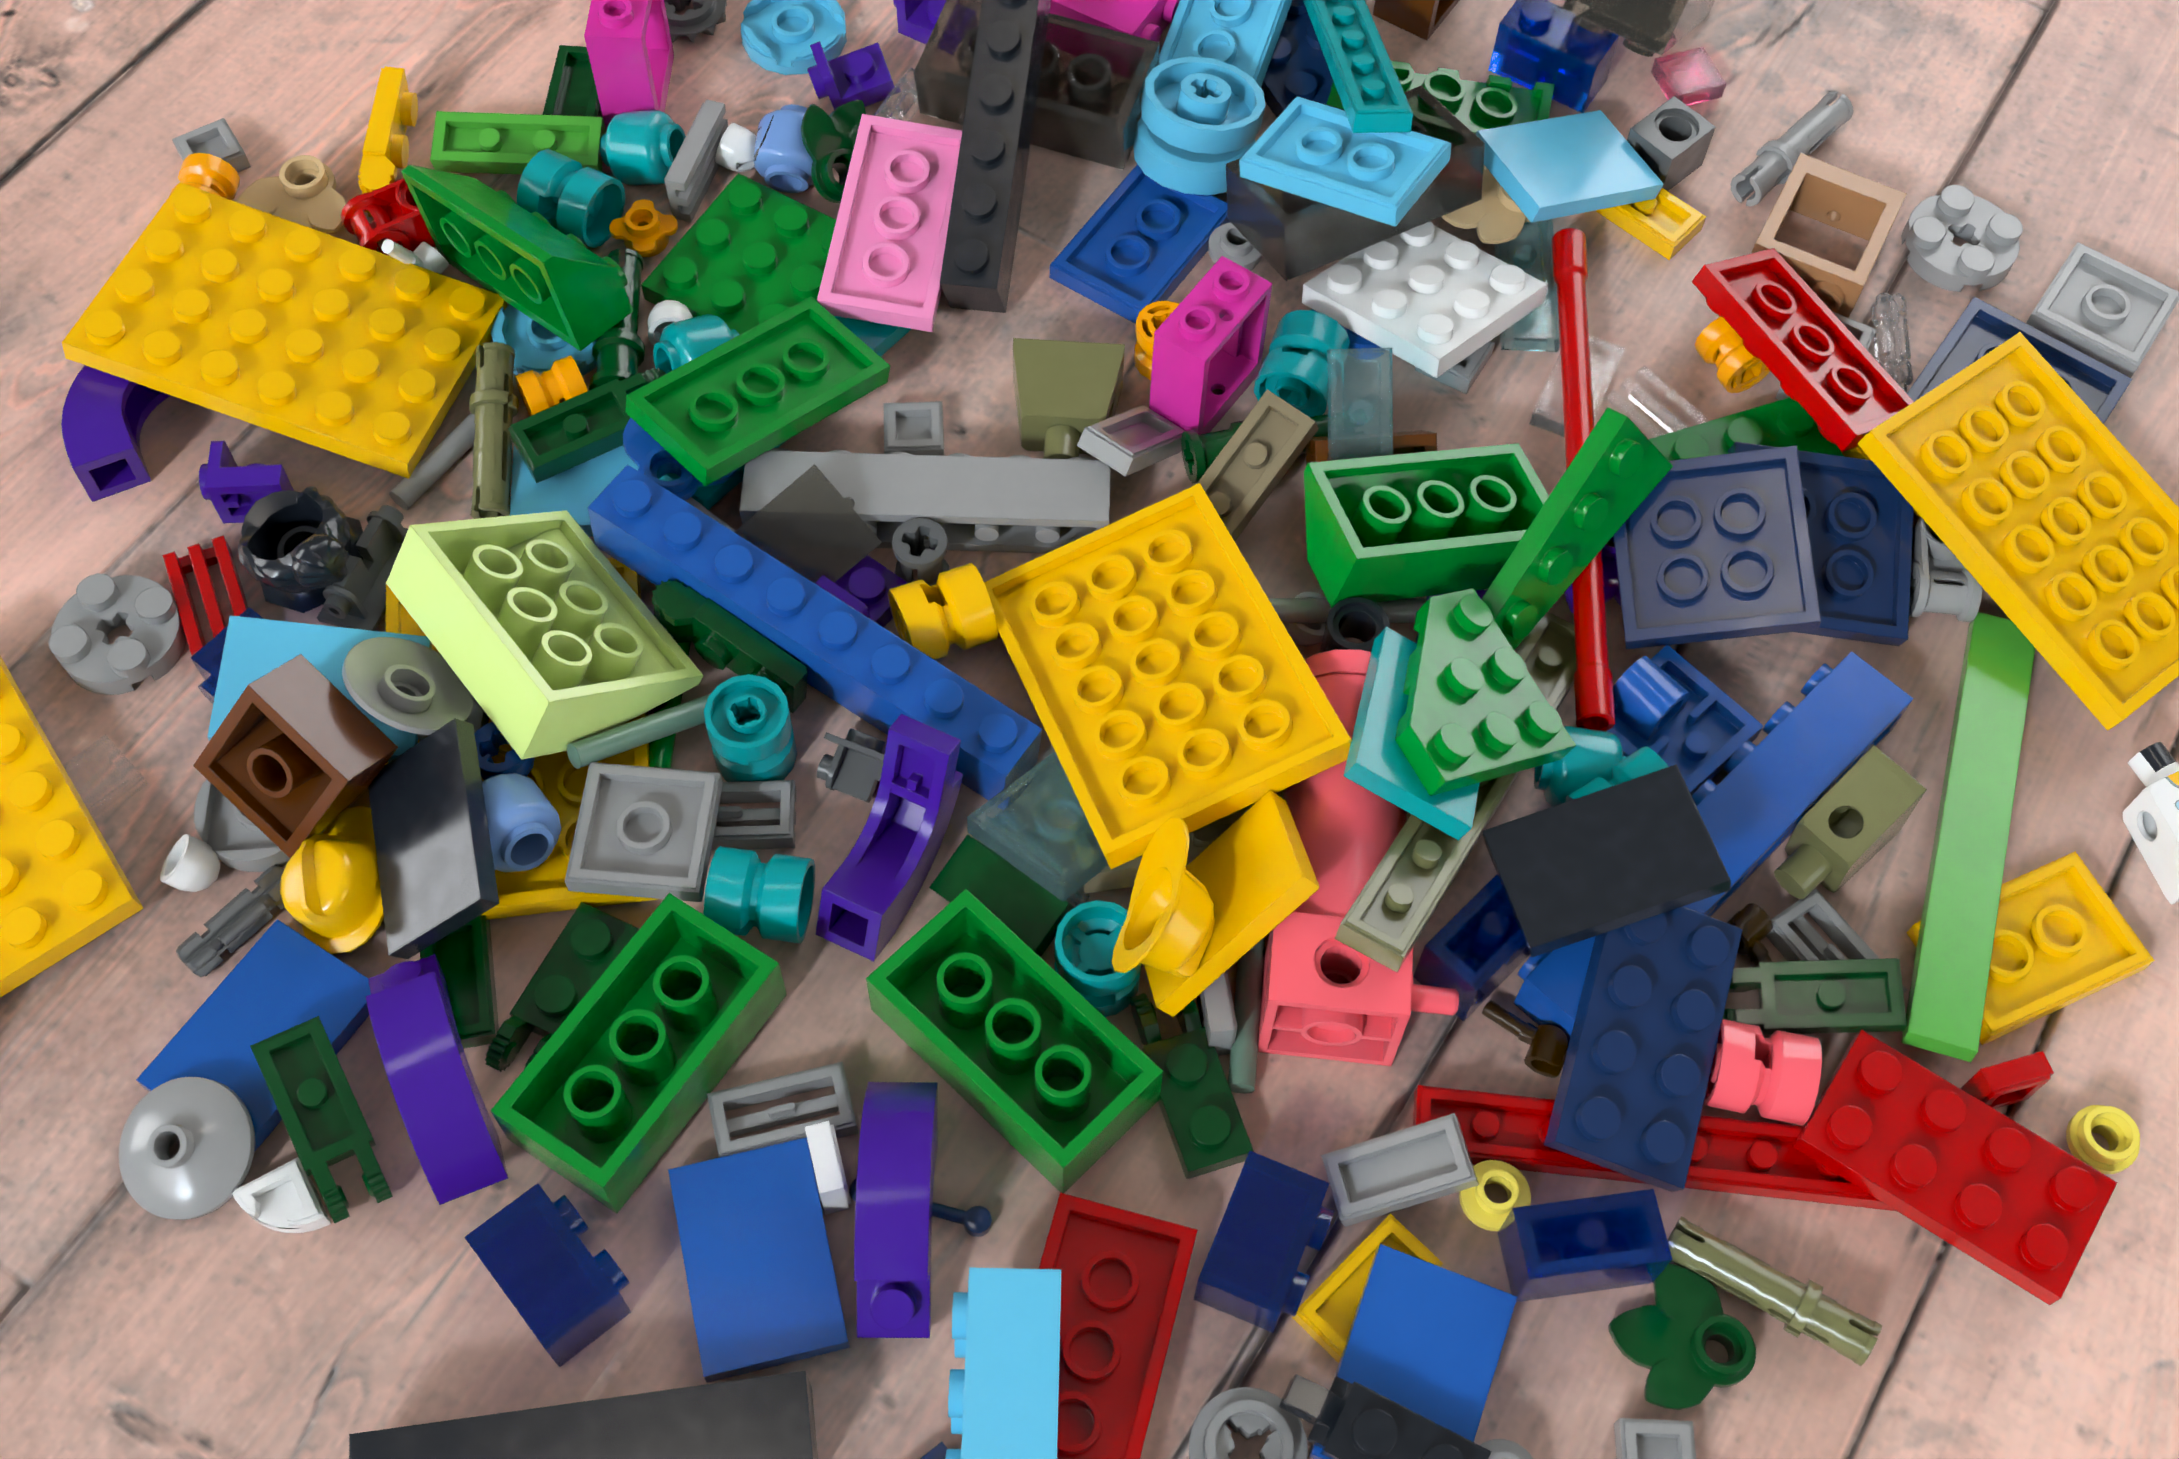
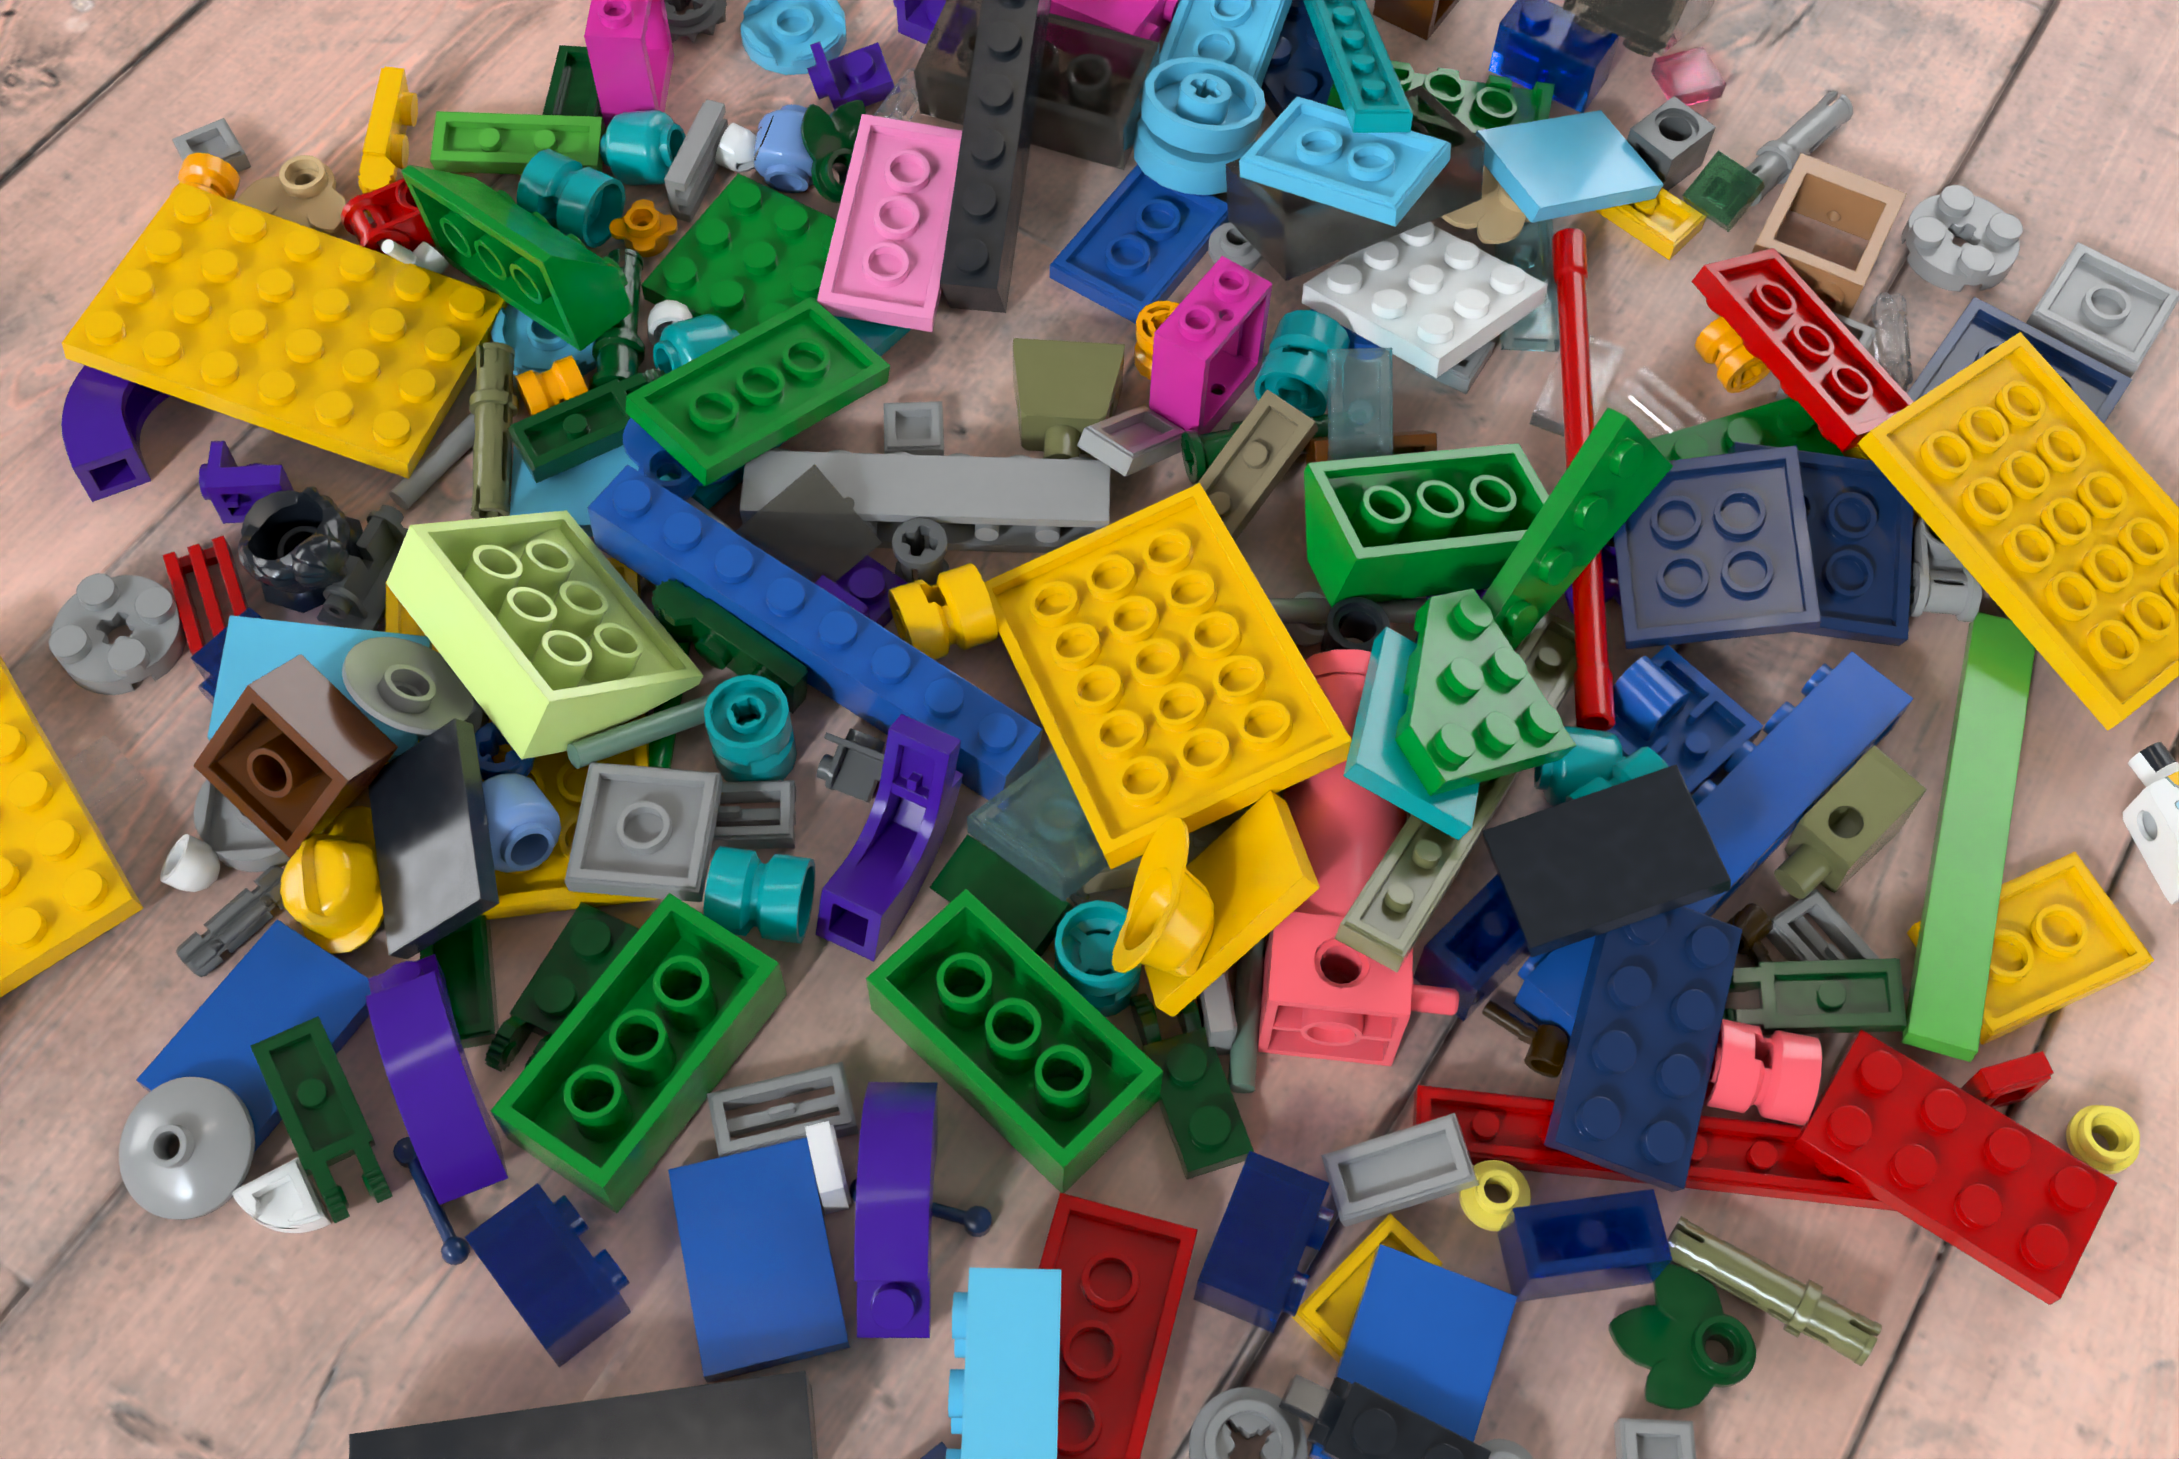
none -> dark blue hinge [393,1137,470,1265]
none -> clear green tile [1682,150,1765,232]

